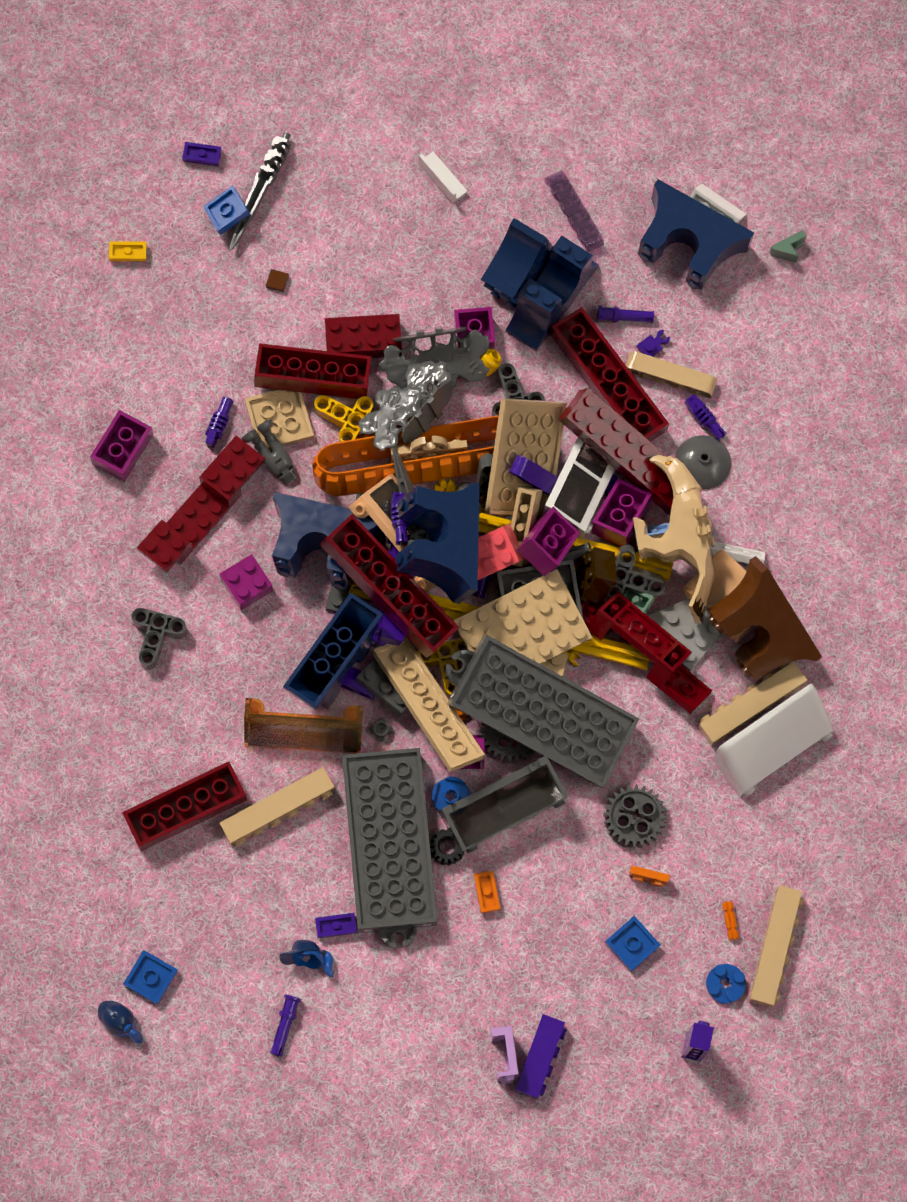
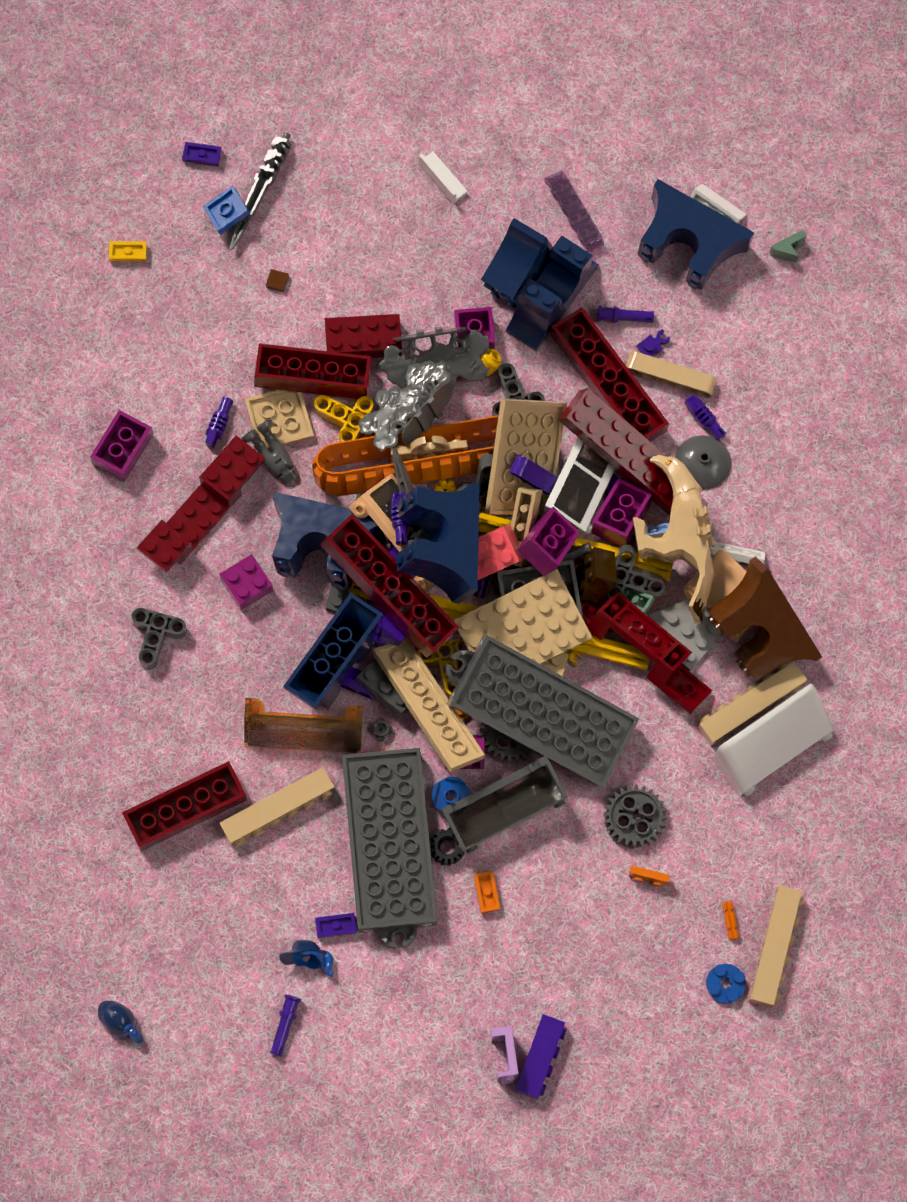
blue plate [123,950,178,1005] -> none
blue plate [604,916,661,972] -> none
dark purple brick [681,1021,714,1062] -> none

